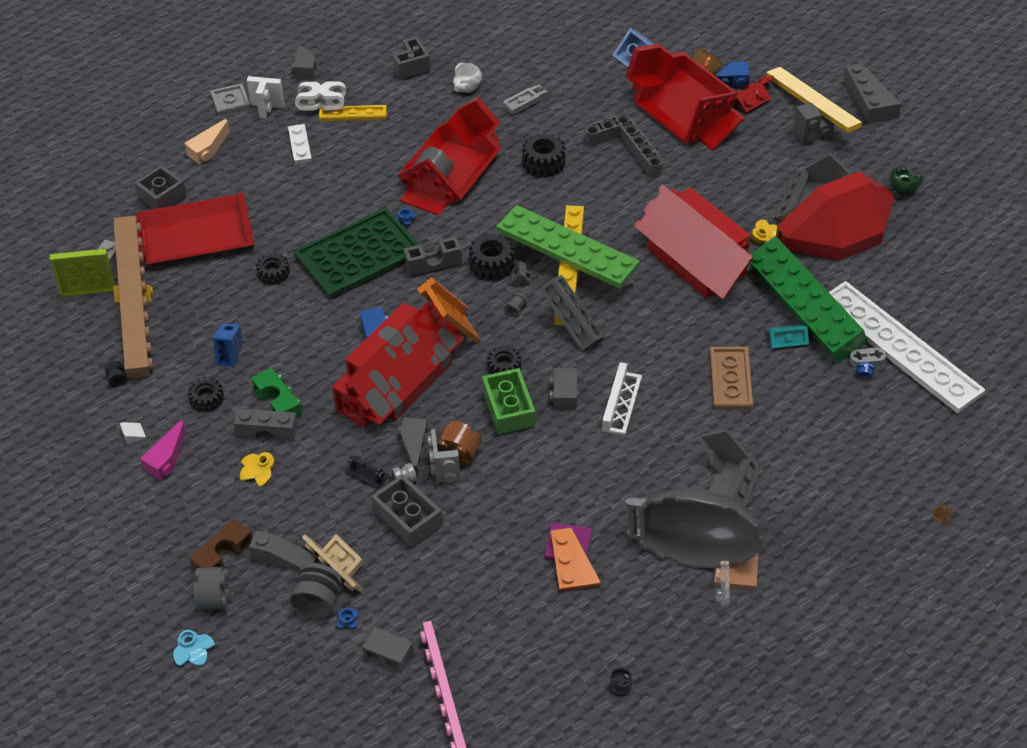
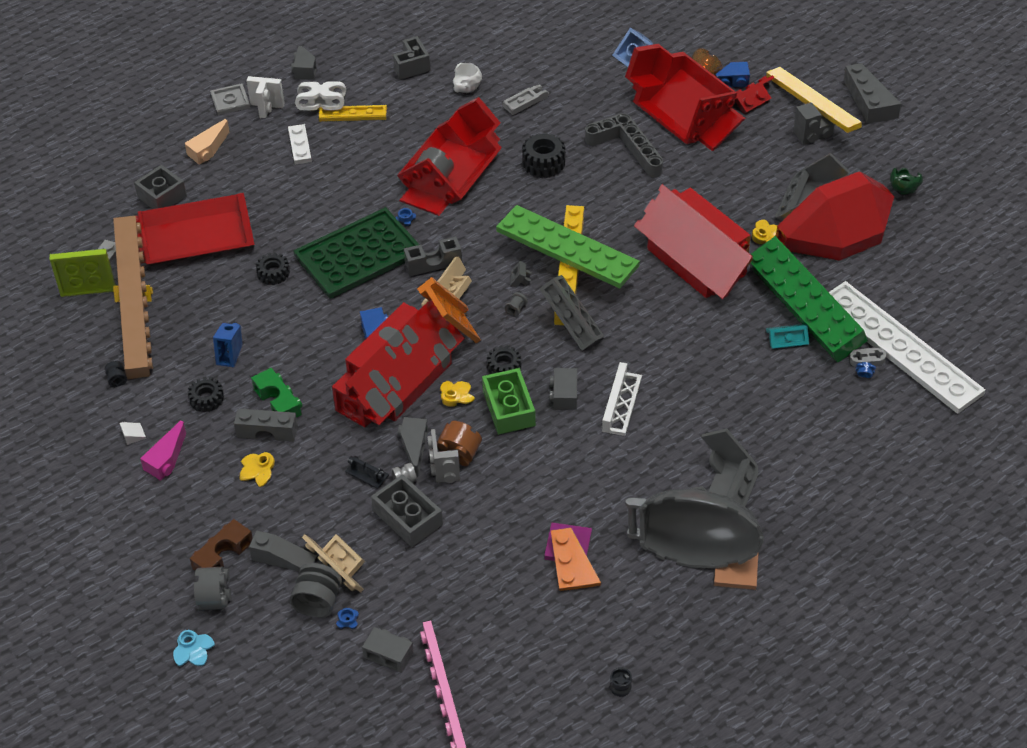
black tyre [469,233,515,281] -> none
medium nougat tile [710,347,753,409] -> none
clear plate [716,561,730,608] -> none
clear orange hinge [933,505,951,522] -> none
none -> tan bracket [421,257,472,307]
none -> yellow plate [440,381,475,407]

